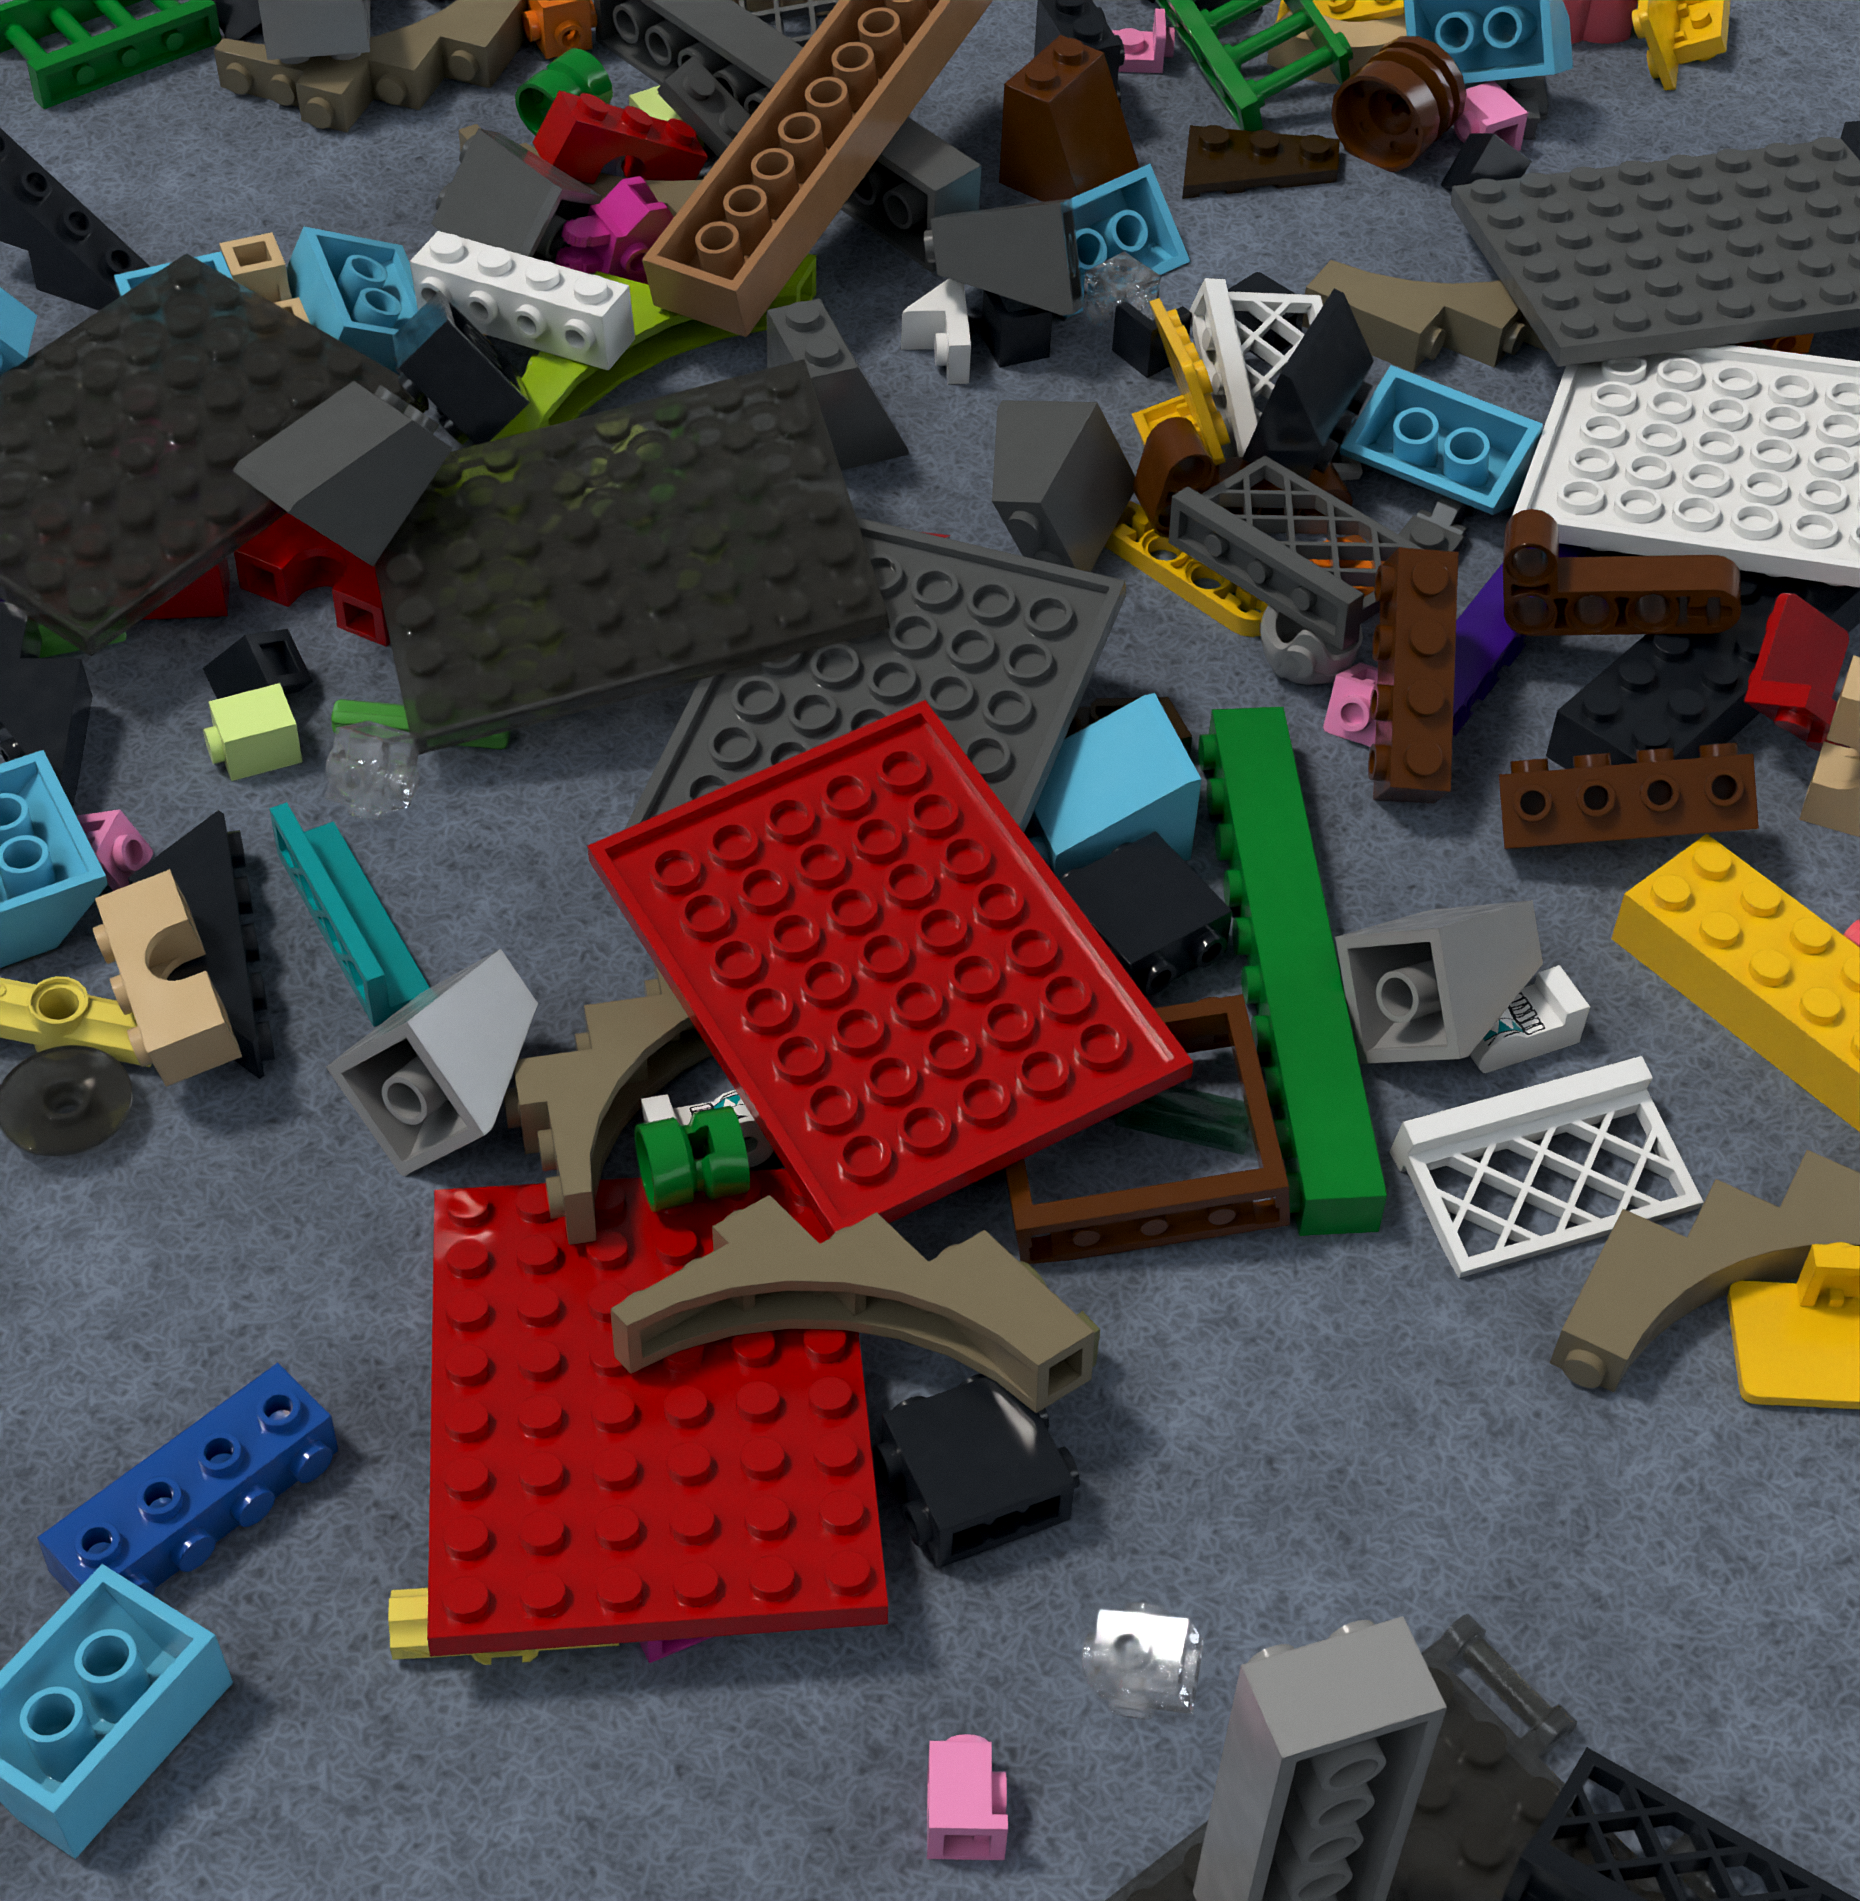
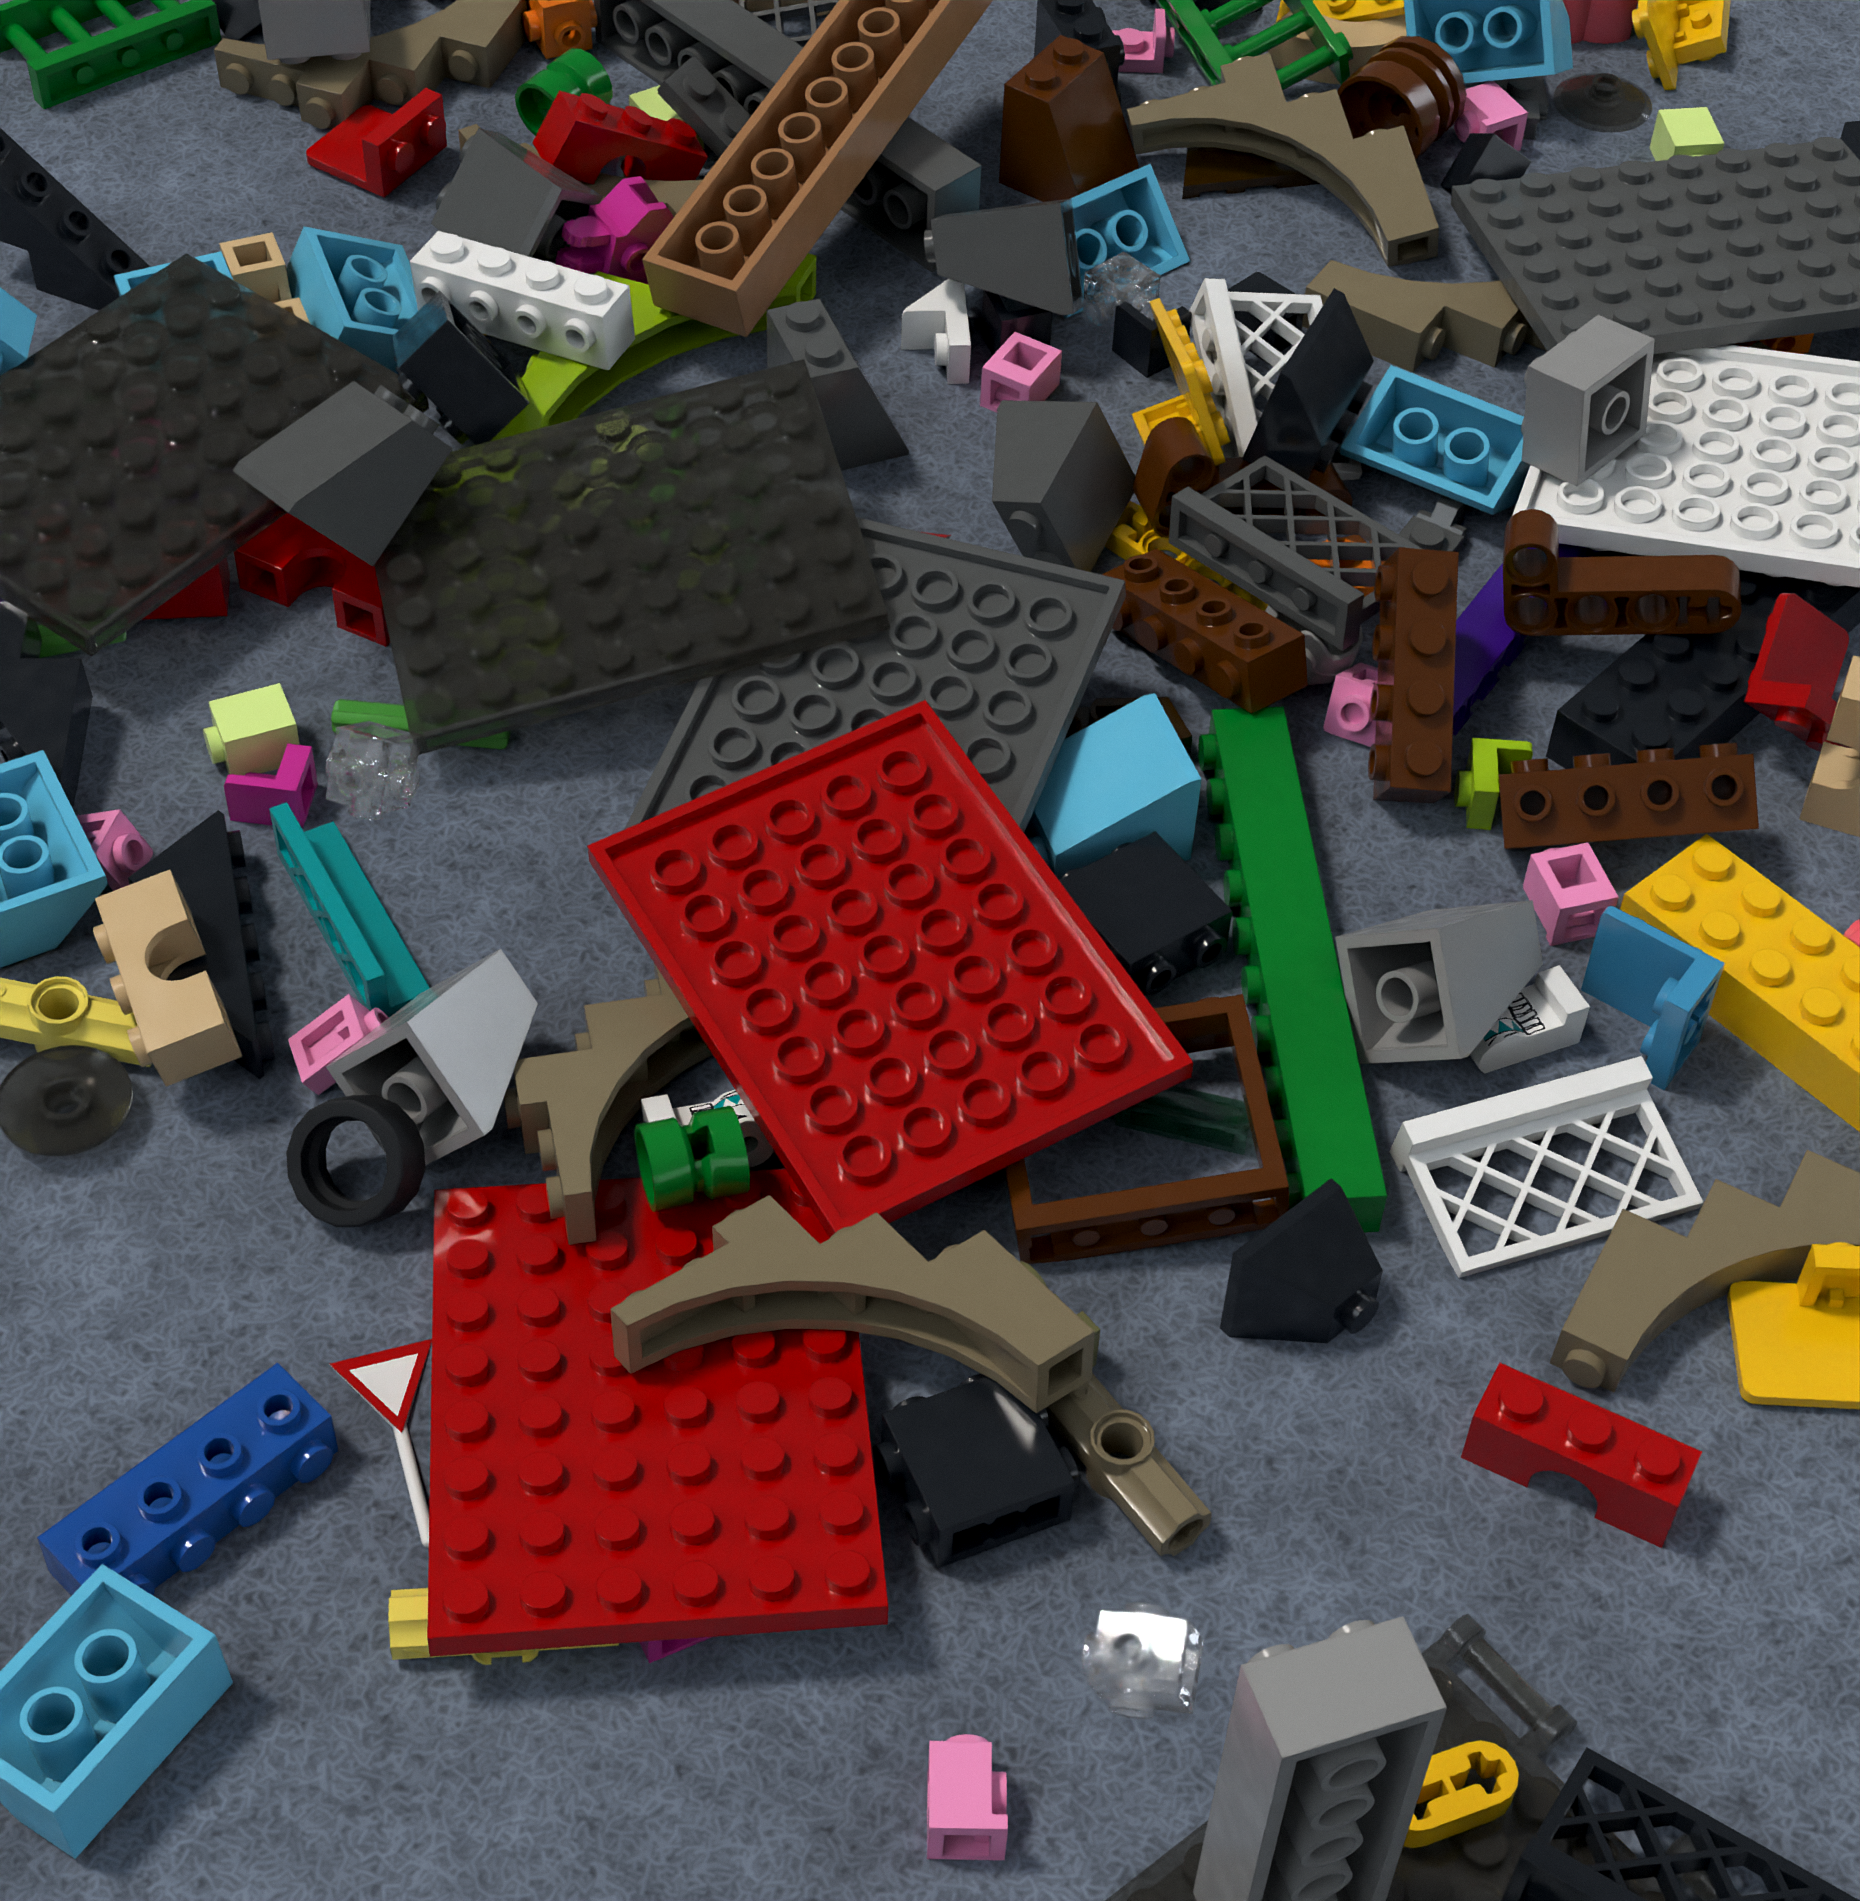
black panel [203,629,313,699] -> none
none -> dark pink panel [224,744,318,829]
none -> black tyre [286,1095,426,1227]
none -> bright pink bracket [288,994,389,1095]
none -> red bracket [306,88,447,197]
none -> white piece [329,1339,432,1548]
none -> bright pink brick [980,332,1062,413]
none -> dark tan piece [1046,1373,1212,1556]
none -> reddish brown brick [1101,548,1308,714]
none -> dark tan arch [1127,53,1439,267]
none -> black slope [1220,1178,1383,1343]
none -> yellow beam [1403,1740,1519,1848]
none -> lime bracket [1454,738,1533,830]
none -> red arch [1461,1362,1702,1548]
none -> light grey brick [1521,315,1655,486]
none -> bright pink brick [1523,842,1619,946]
none -> clear smoke dish [1553,73,1652,133]
none -> dark azure bracket [1581,906,1725,1090]
none -> yellowish green brick [1650,107,1724,161]

